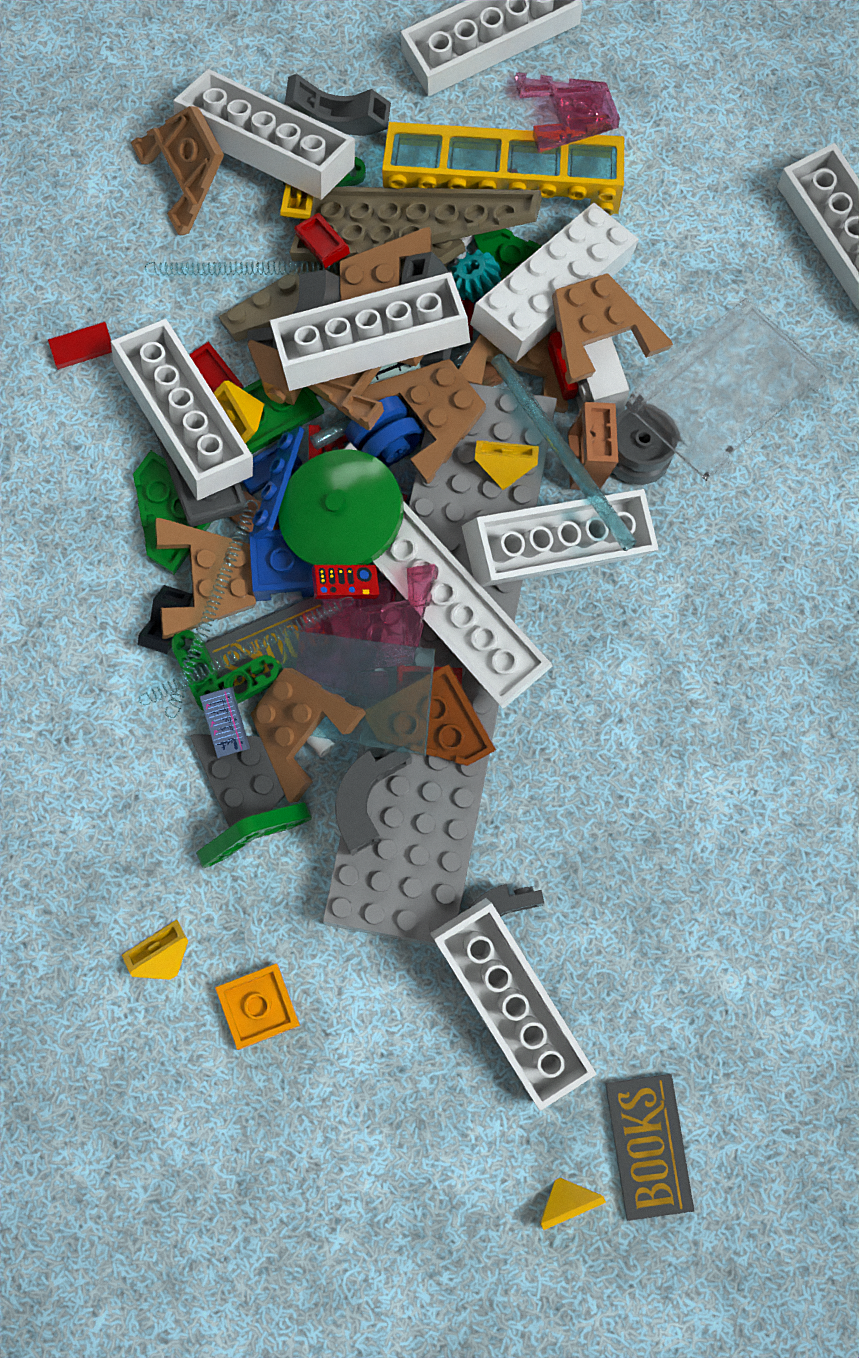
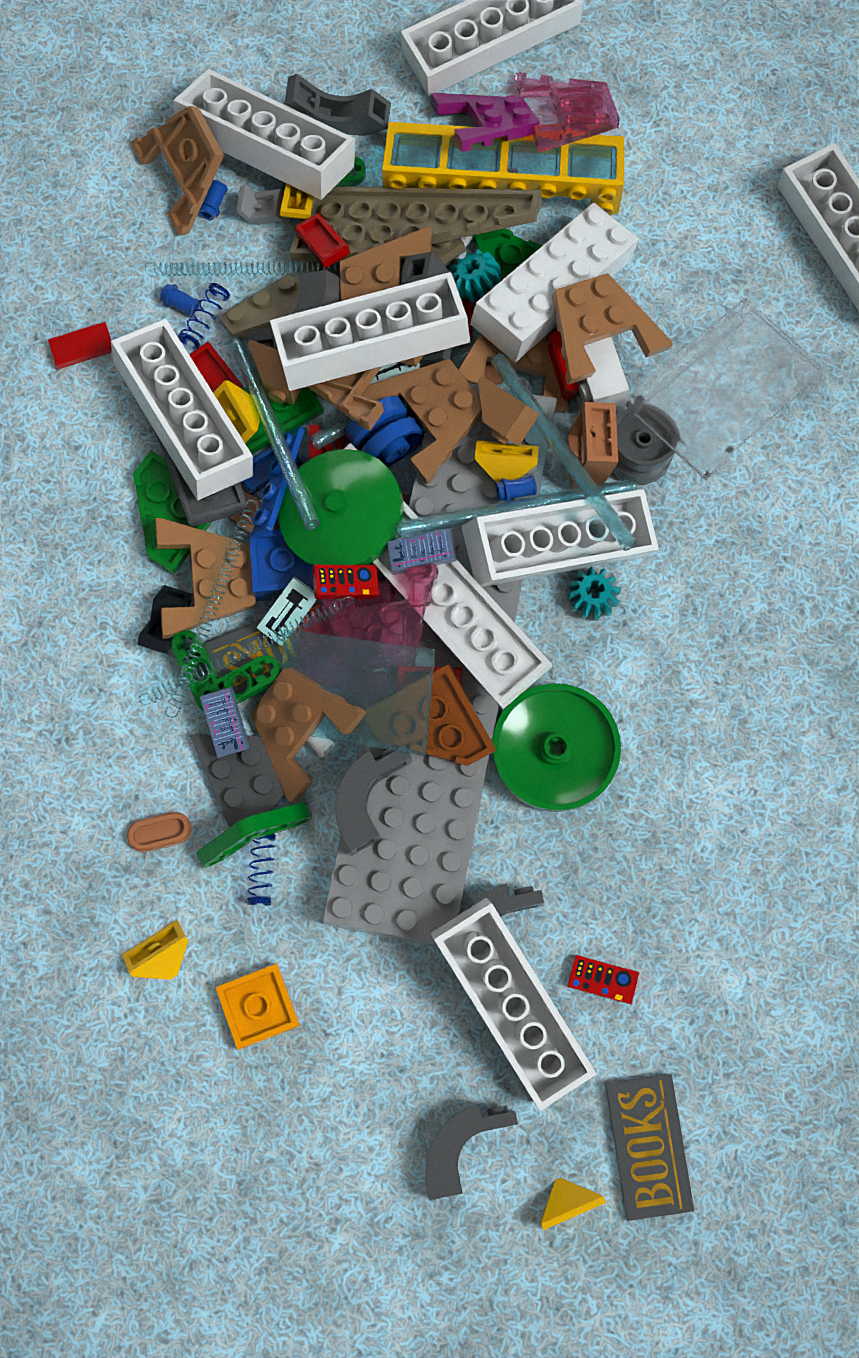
none -> nougat tile [127,812,192,853]
none -> blue pin [160,284,200,317]
none -> clear blue piece [178,283,230,349]
none -> blue pin [198,180,228,220]
none -> clear light blue piece [229,336,320,530]
none -> light grey bracket [236,185,284,225]
none -> clear blue piece [246,834,276,906]
none -> light aqua tile [257,576,317,646]
none -> sand blue tile [388,528,457,575]
none -> clear light blue piece [396,478,637,538]
none -> dark grey arch [426,1104,518,1201]
none -> magenta wing [431,93,540,152]
none -> medium nougat slope [478,376,540,445]
none -> green dish [492,683,621,812]
none -> blue pin [495,475,537,503]
none -> teal gear [567,566,621,621]
none -> tile [567,955,639,1005]

